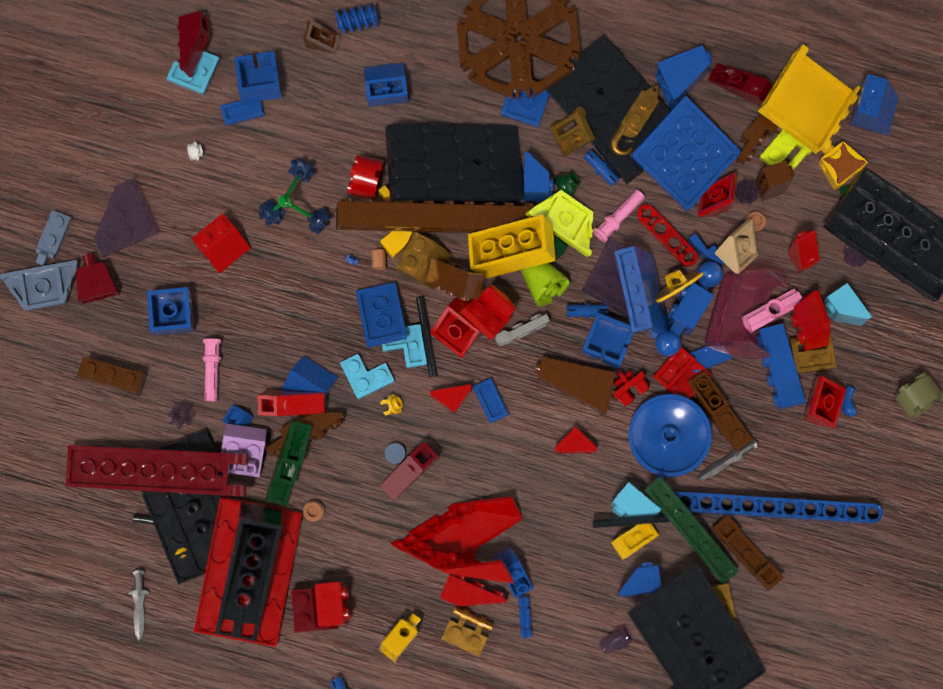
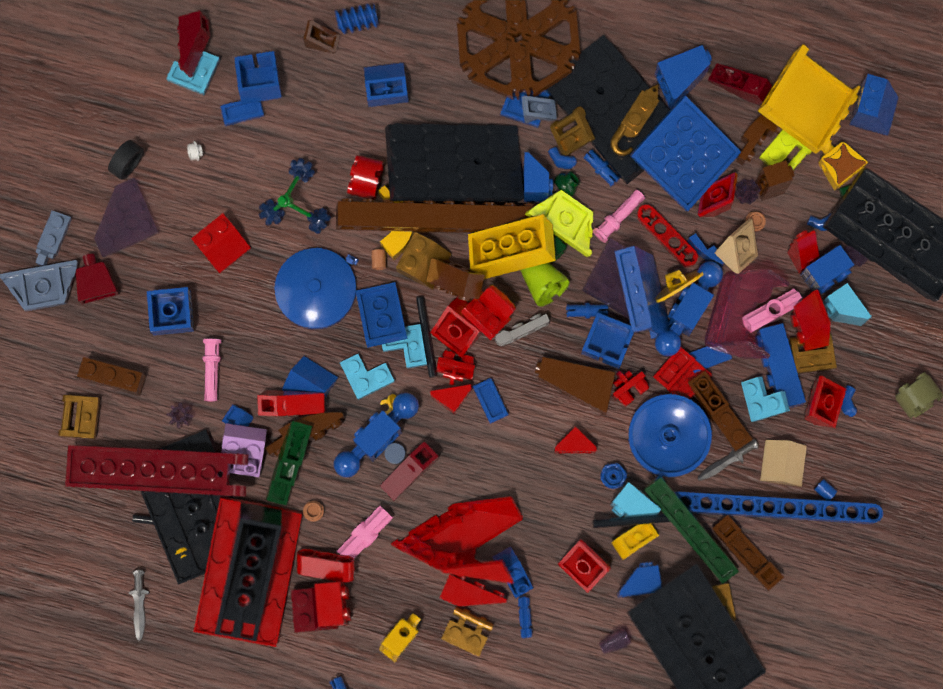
none -> pearl gold plate [58,395,100,439]
none -> black tyre [108,140,144,180]
none -> blue dish [275,248,357,329]
none -> red beam [297,549,355,582]
none -> blue brick [334,393,419,478]
none -> bright pink piece [337,506,392,559]
none -> red hips [436,350,475,385]
none -> sand blue slope [522,96,557,123]
none -> blue arm [548,147,577,169]
none -> red slope [558,539,611,593]
none -> blue plate [601,463,627,489]
none -> medium azure plate [741,377,790,422]
none -> tan slope [760,440,807,487]
none -> blue brick [800,245,854,295]
none -> blue arm [807,213,832,231]
none -> blue hinge [814,479,838,501]

